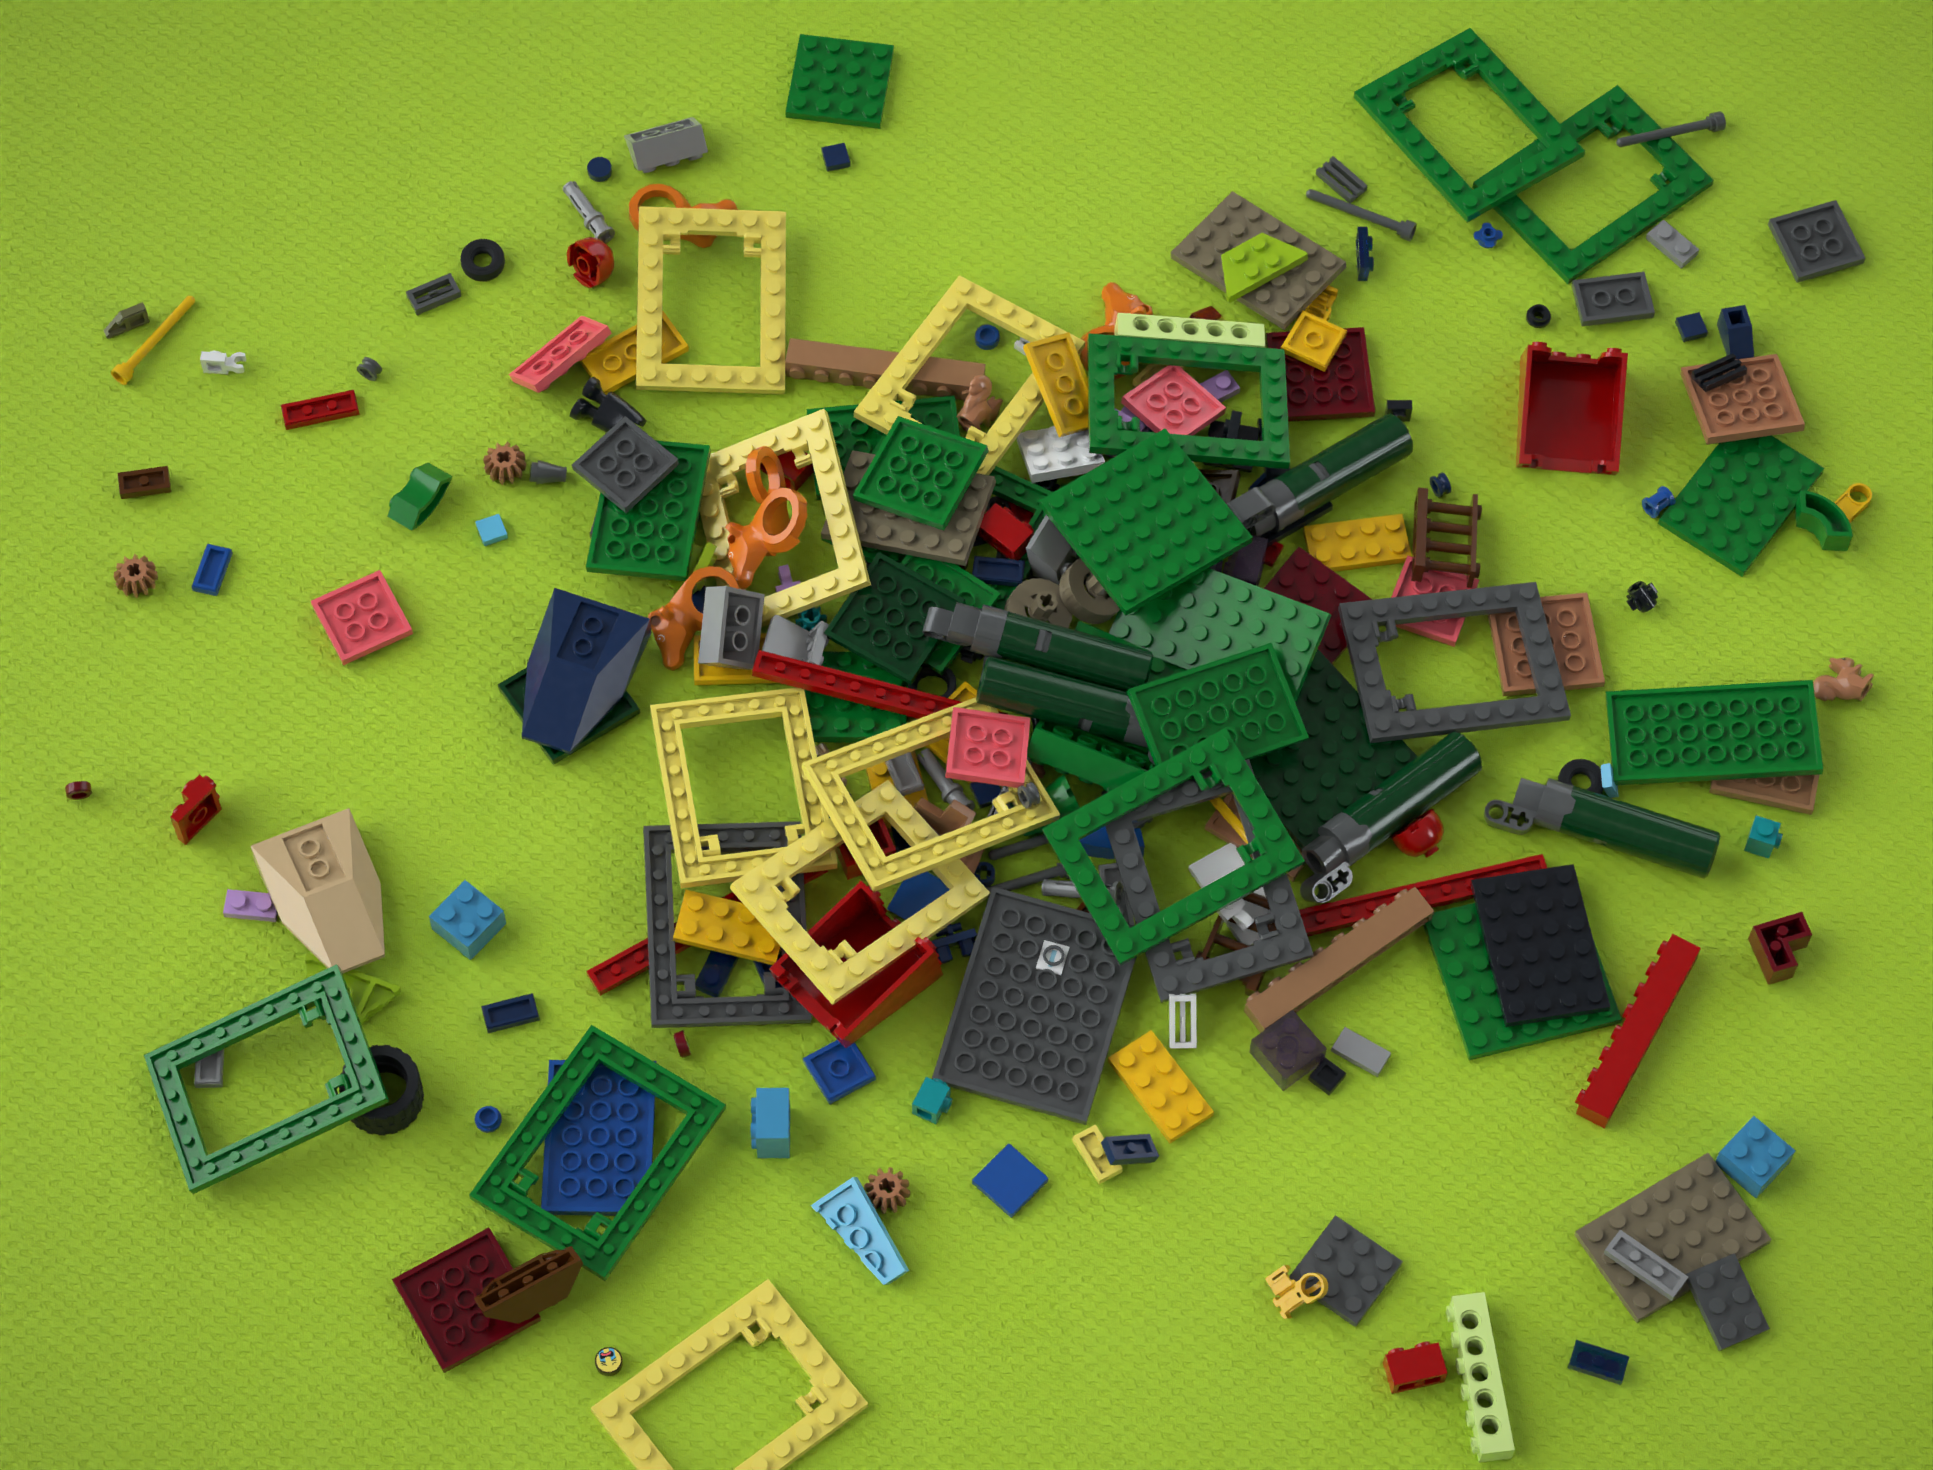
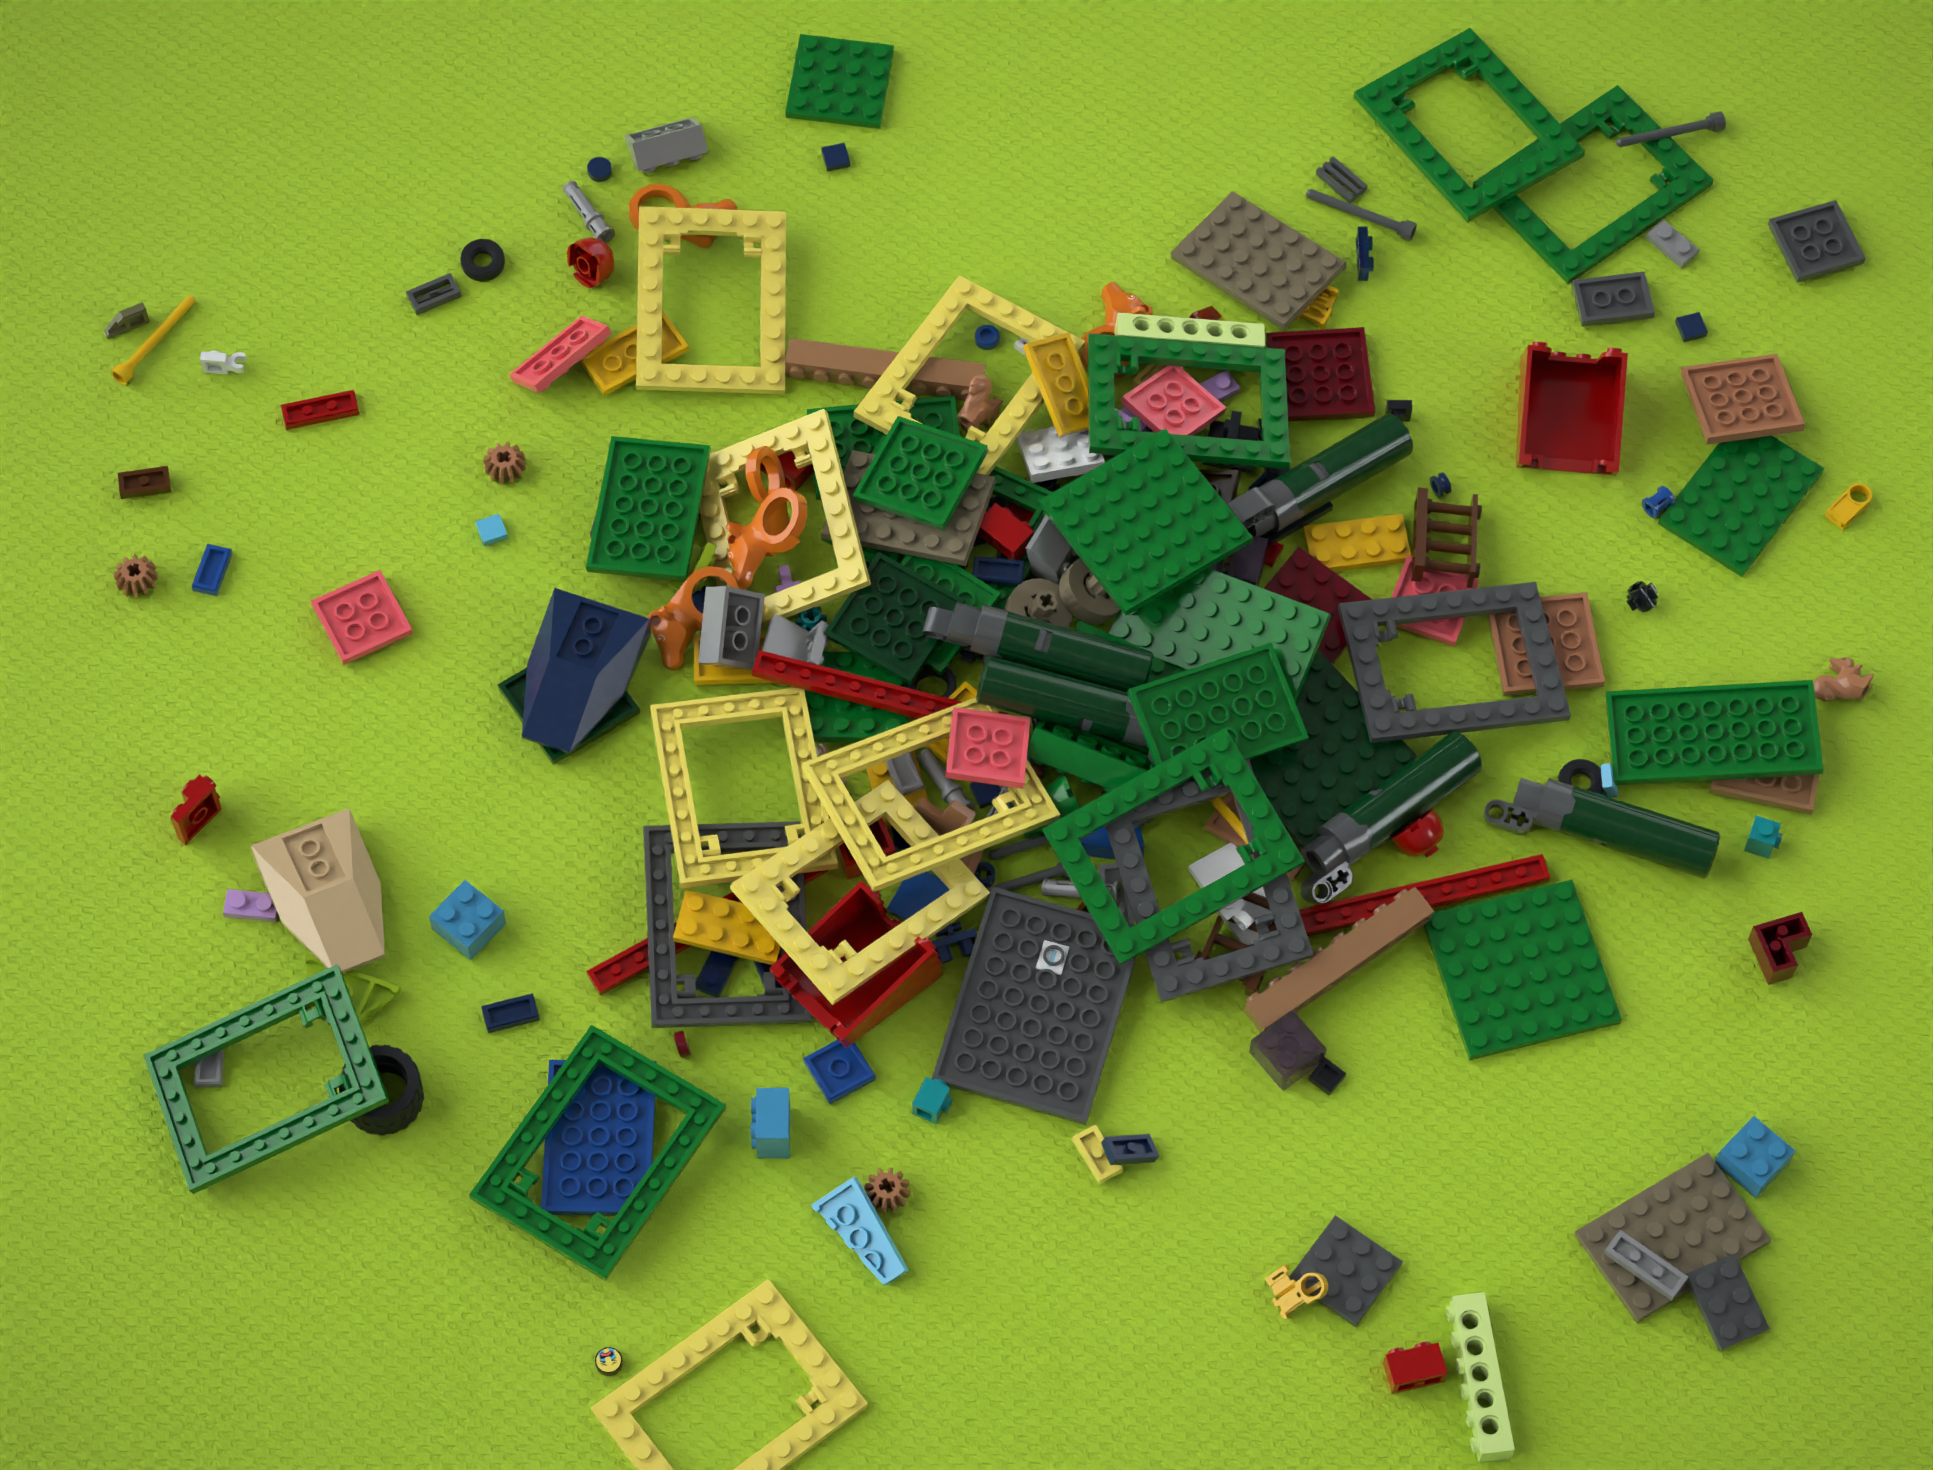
tile [65,781,92,800] -> none
dark grey bush [357,357,382,381] -> none
green brick [387,463,453,530] -> none
dark red plate [392,1228,541,1373] -> none
reddish brown wedge [474,1246,583,1324] -> none
blue plate [475,1106,502,1133] -> none
dark grey cone [530,460,567,485] -> none
black piece [570,377,647,432] -> none
dark grey plate [572,416,679,513] -> none
blue tile [972,1143,1048,1218] -> none
dark grey bush [1018,782,1040,809] -> none
yellow plate [1108,1030,1214,1143] -> none
white tile [1169,994,1197,1048] -> none
lime wing [1221,233,1308,303] -> none
yellow tile [1281,311,1347,372] -> none
light grey tile [1331,1027,1391,1077] -> none
black plate [1470,864,1610,1027] -> none
blue plate [1473,223,1503,248] -> none
black plate [1526,304,1551,328] -> none
plate [1568,1340,1629,1385] -> none
red brick [1575,934,1701,1129] -> none
black tile [1691,353,1747,392] -> none
dark blue slope [1717,305,1754,360] -> none
green brick [1795,490,1853,551] -> none

